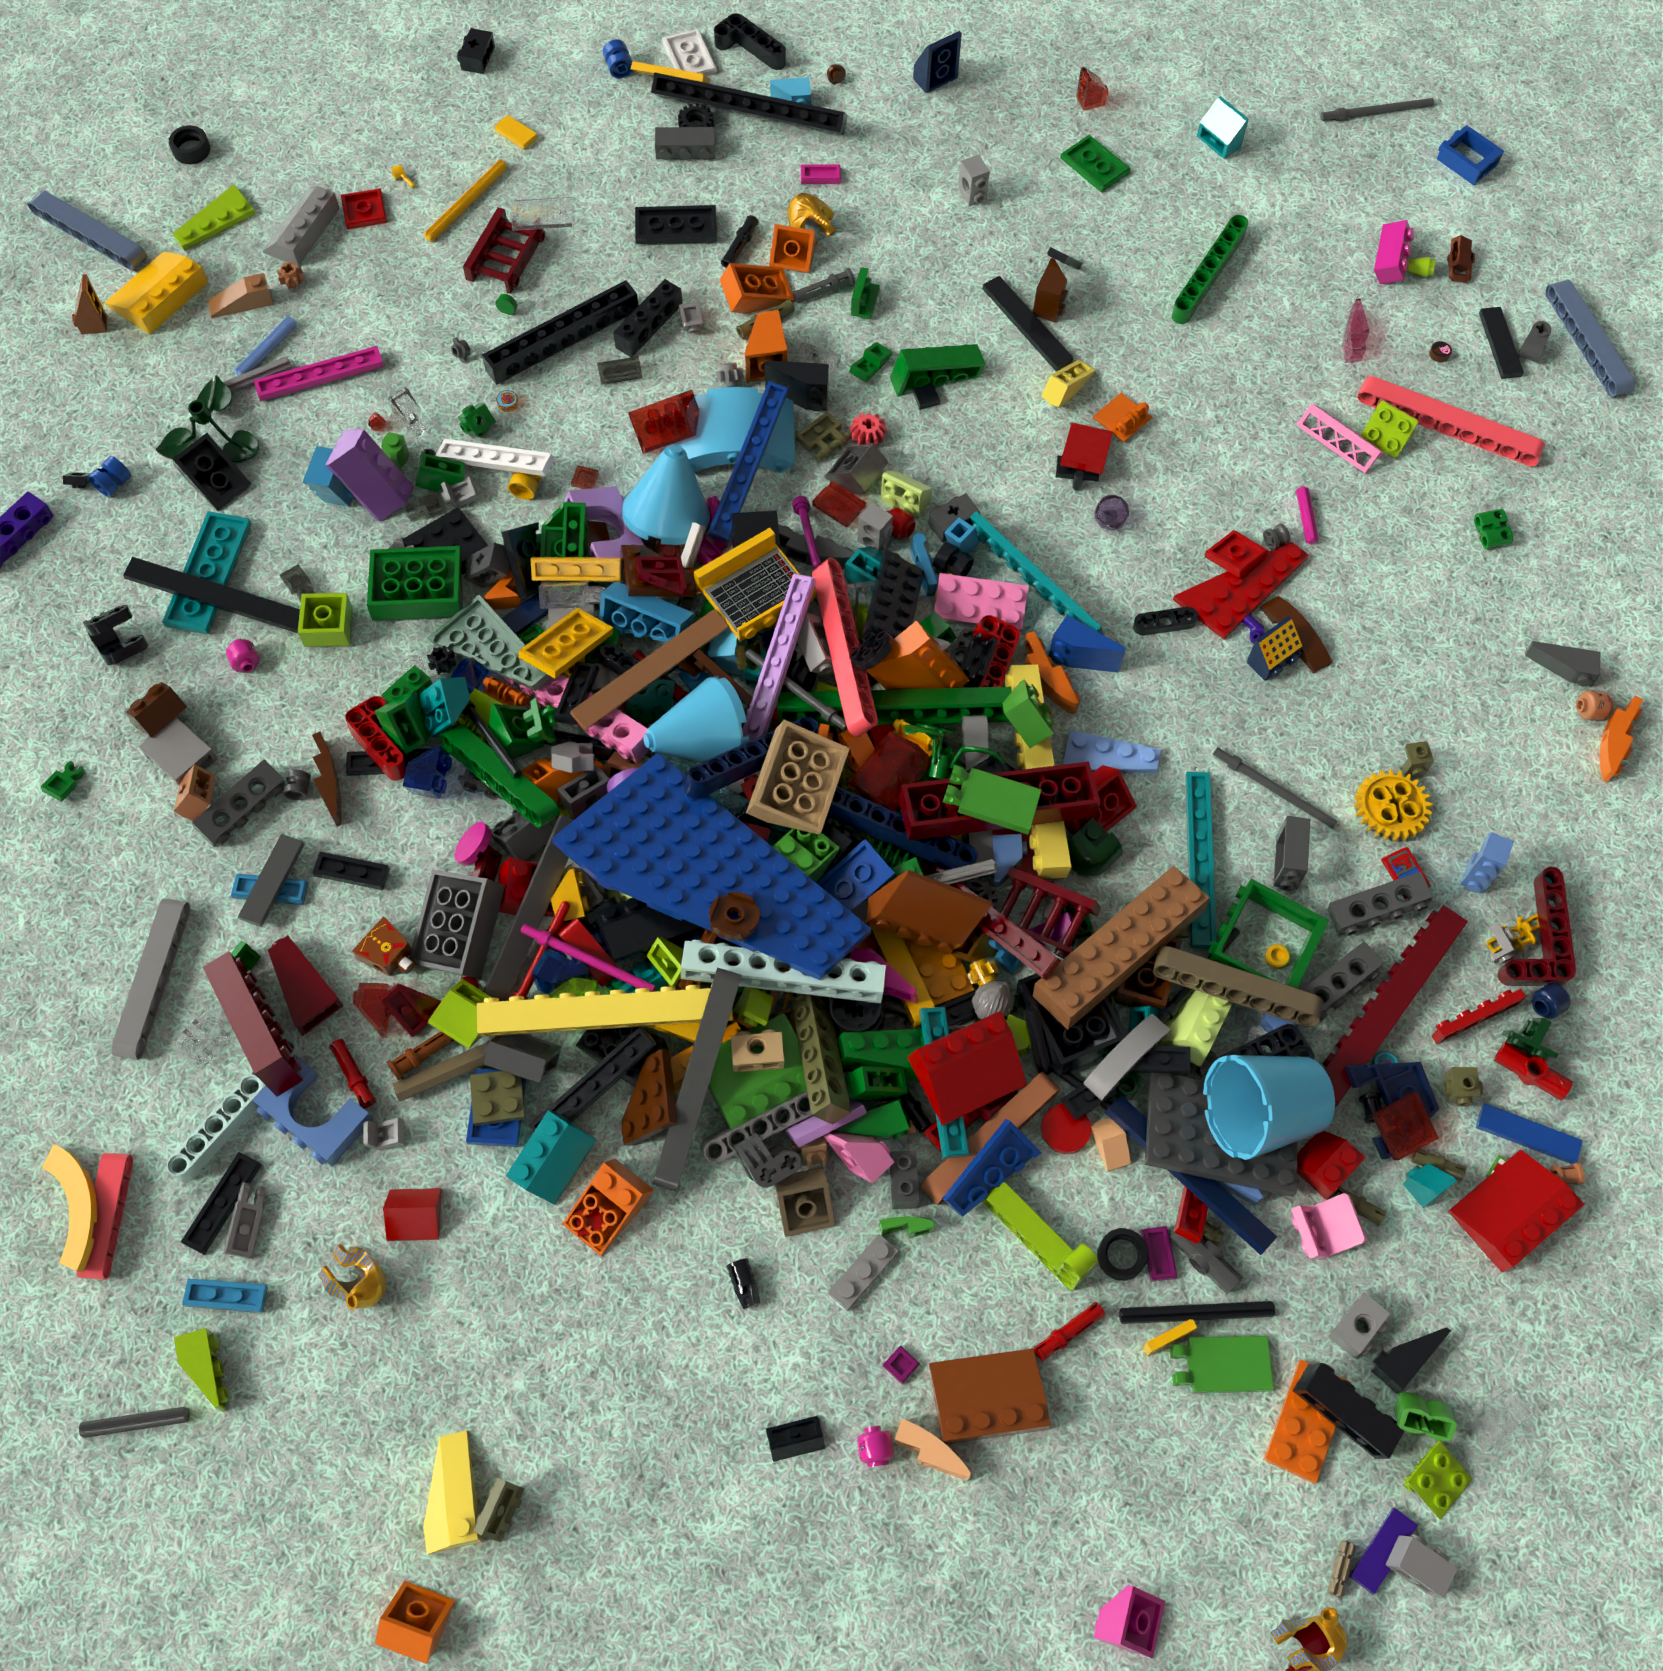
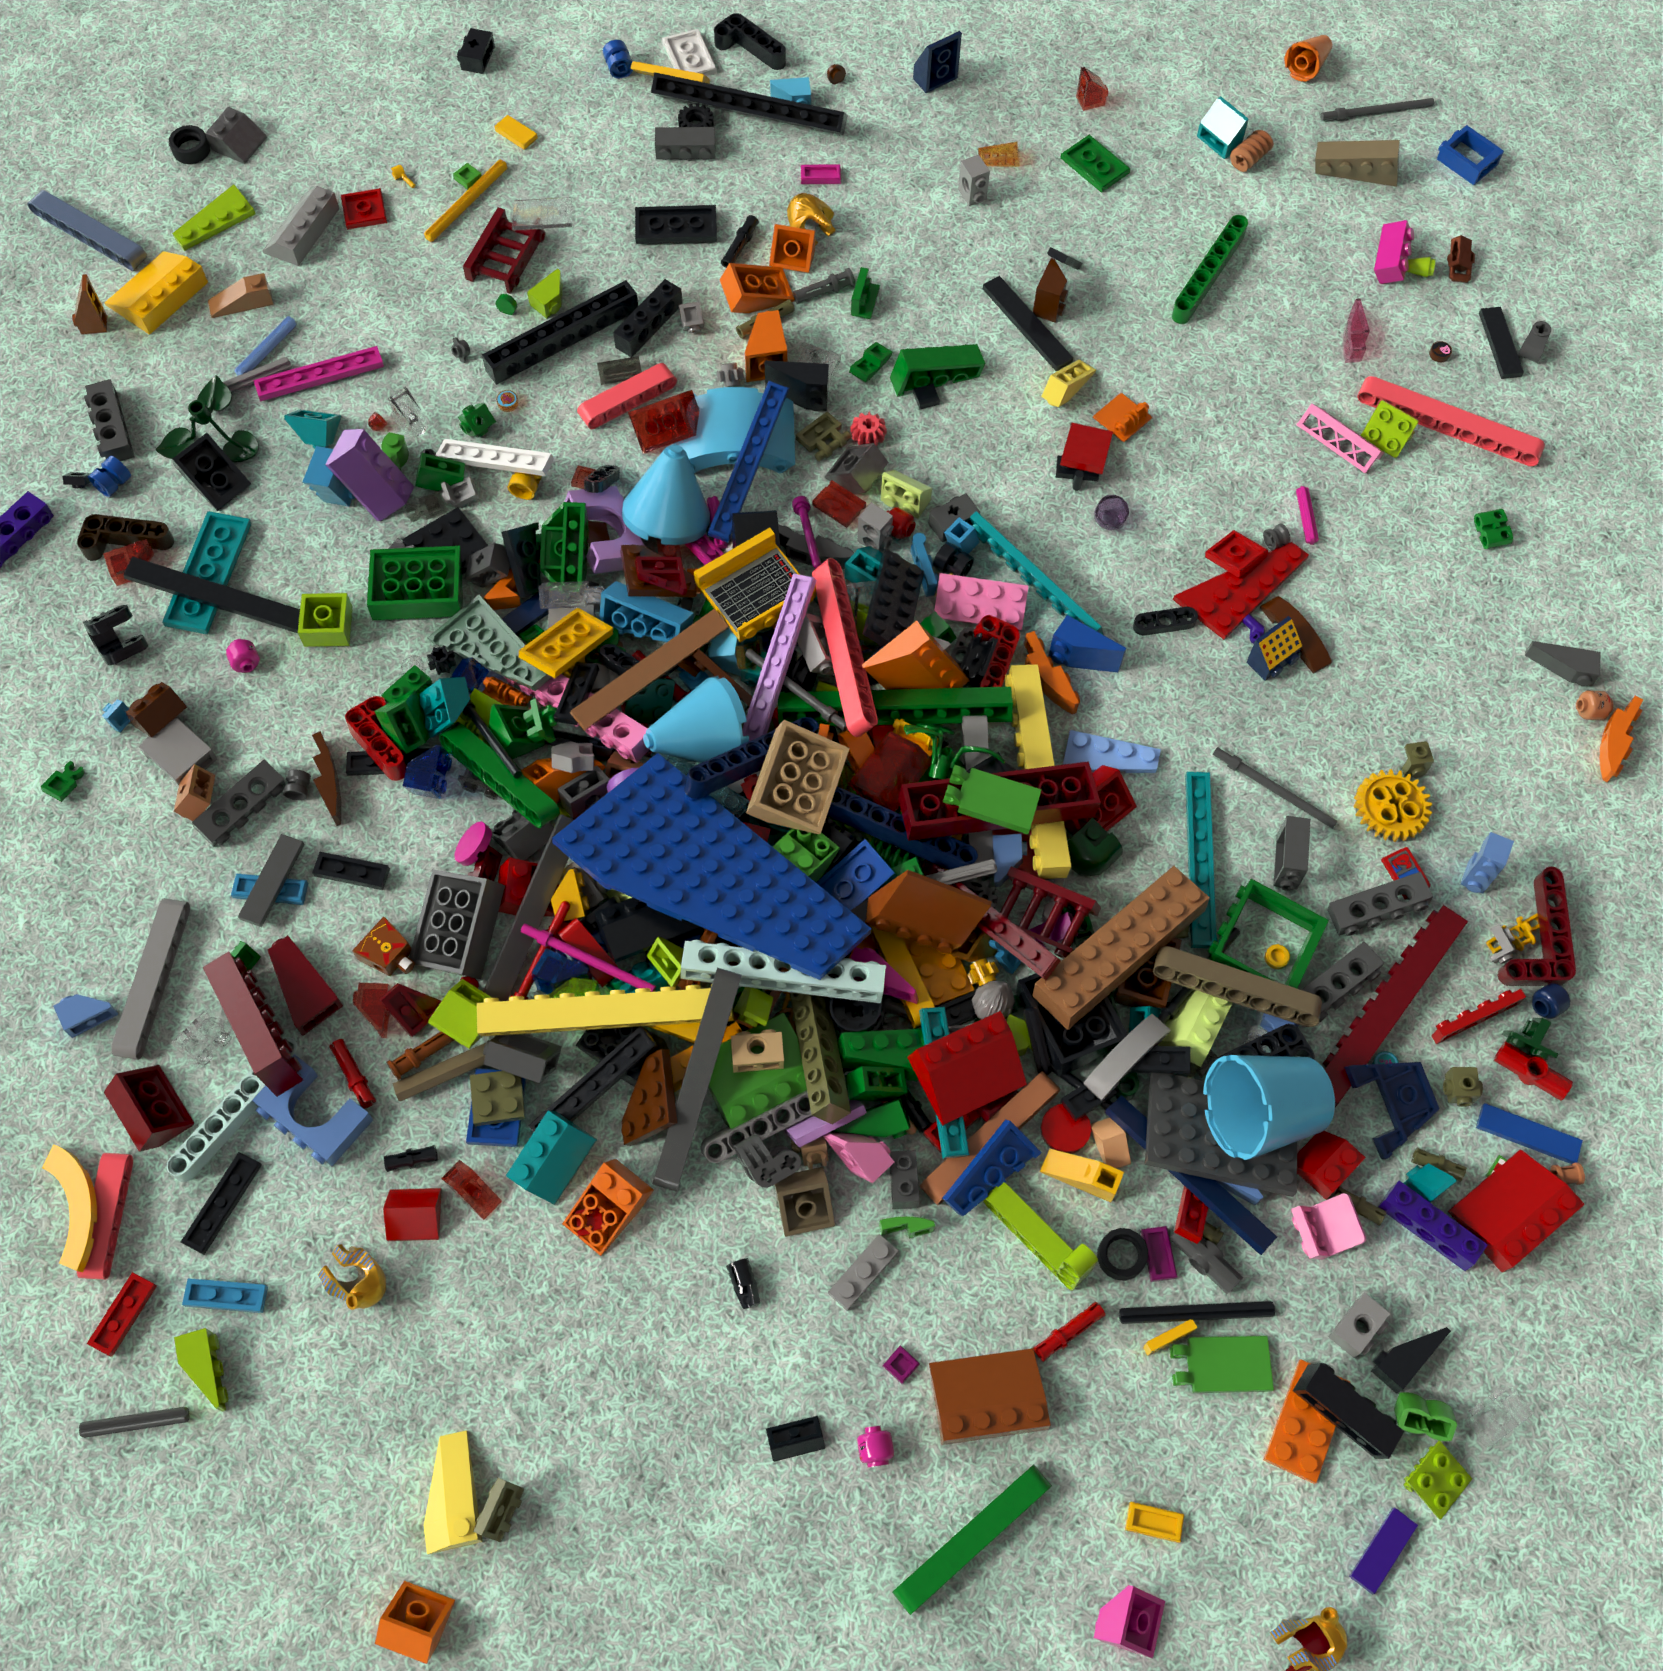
light grey hinge [223,1182,266,1259] -> none
nougat gear [277,262,305,289] -> none
clear smoke plate [279,564,315,602] -> none
light grey bracket [363,1118,404,1150] -> none
yellow tile [531,557,622,582] -> none
white tile [681,522,706,569] -> none
reddish brown plate [709,892,760,942] -> none
black tile [849,630,895,671] -> none
light nougat slope [894,1418,971,1481] -> none
bright green slope [1002,679,1054,748] -> none
dark tan axle [1327,1541,1356,1598] -> none
black bush [1358,1092,1387,1123] -> none
clear red plate [1372,1092,1439,1160] -> none
light grey brick [1385,1534,1458,1598] -> none
sand blue beam [1545,279,1635,397] -> none
none -> medium blue slope [53,994,119,1038]
none -> dark brown beam [77,514,174,561]
none -> dark grey brick [84,379,135,461]
none -> red plate [87,1272,157,1357]
none -> dark azure tile [102,699,130,732]
none -> clear red slope [103,539,154,586]
none -> dark red slope [104,1065,195,1152]
none -> flat silver slope [205,107,267,164]
none -> teal slope [284,409,341,449]
none -> black pin [384,1145,438,1172]
none -> clear red slope [441,1160,502,1220]
none -> bright green plate [453,163,482,190]
none -> lime slope [527,268,563,319]
none -> coral beam [577,363,677,429]
none -> black beam [584,465,620,493]
none -> green beam [892,1464,1052,1615]
none -> clear orange slope [978,142,1020,167]
none -> yellow slope [1040,1148,1124,1203]
none -> yellow tile [1125,1502,1184,1543]
none -> nougat piece [1230,130,1274,172]
none -> orange cone [1284,35,1333,82]
none -> dark tan wedge [1315,140,1400,187]
none -> dark purple brick [1378,1180,1488,1271]

